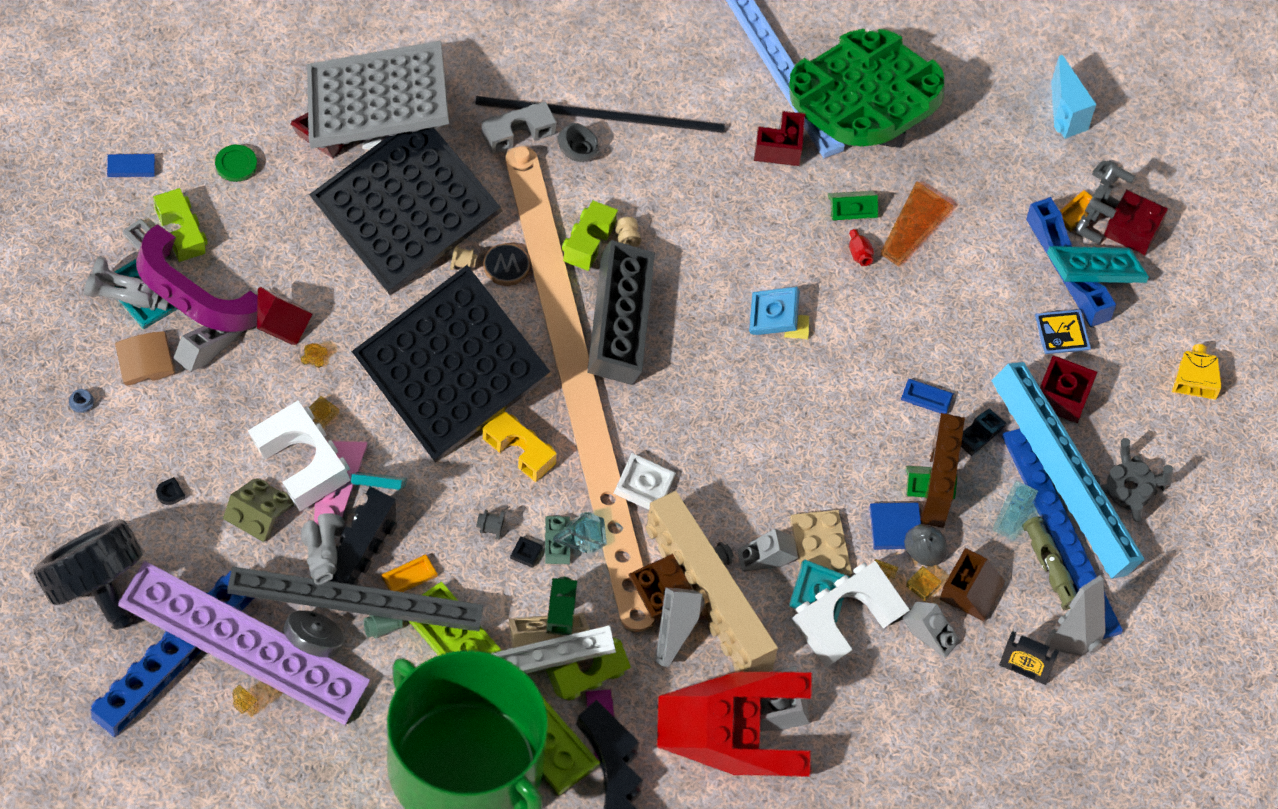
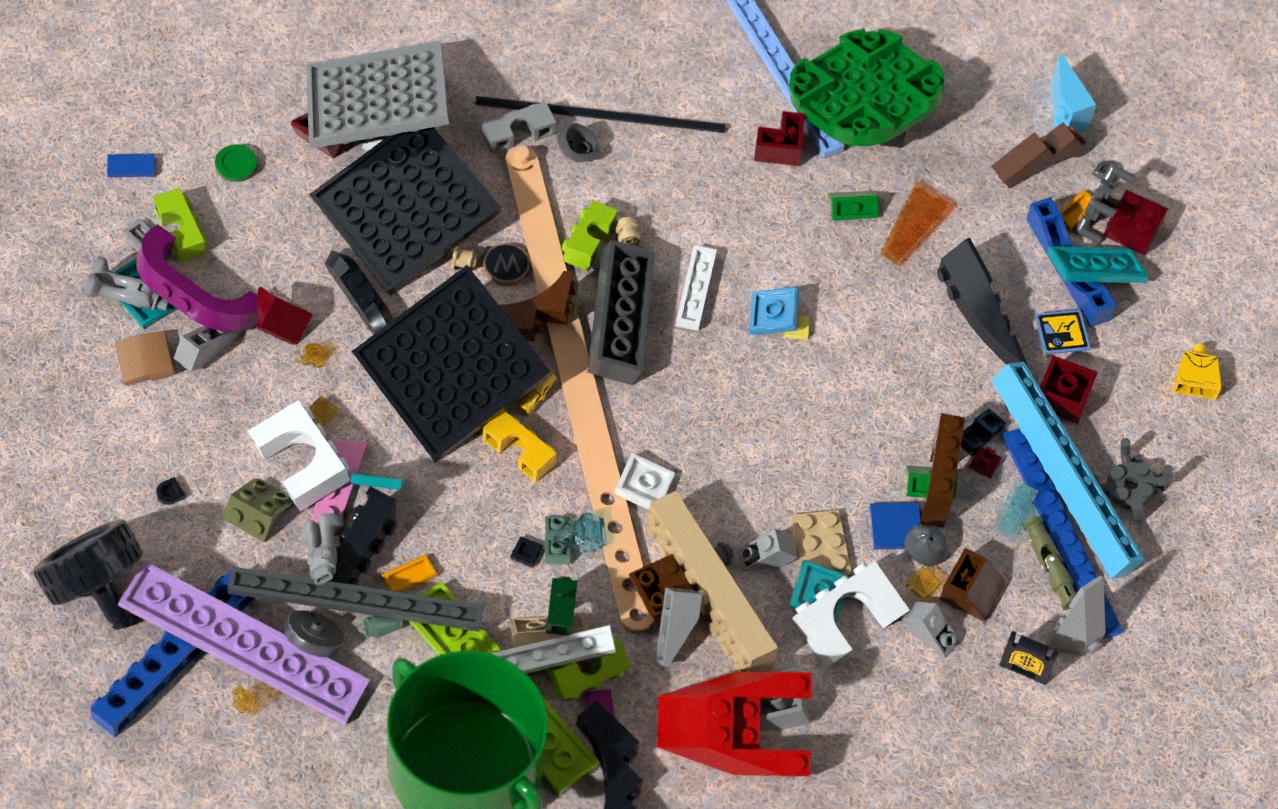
sand blue plate [69,389,94,413] -> none
dark grey brick [476,509,505,540] -> none
red plant [849,229,874,267] -> none
clear yellow plate [874,559,899,580] -> none
blue tile [901,378,954,414] -> none
none -> black brick [325,250,394,335]
none -> reddish brown arch [499,271,578,342]
none -> yellow pin [517,373,557,416]
none -> white plate [675,245,717,331]
none -> black wedge [937,238,1027,364]
none -> dark red tile [969,447,1002,479]
none -> reddish brown arch [991,122,1088,189]

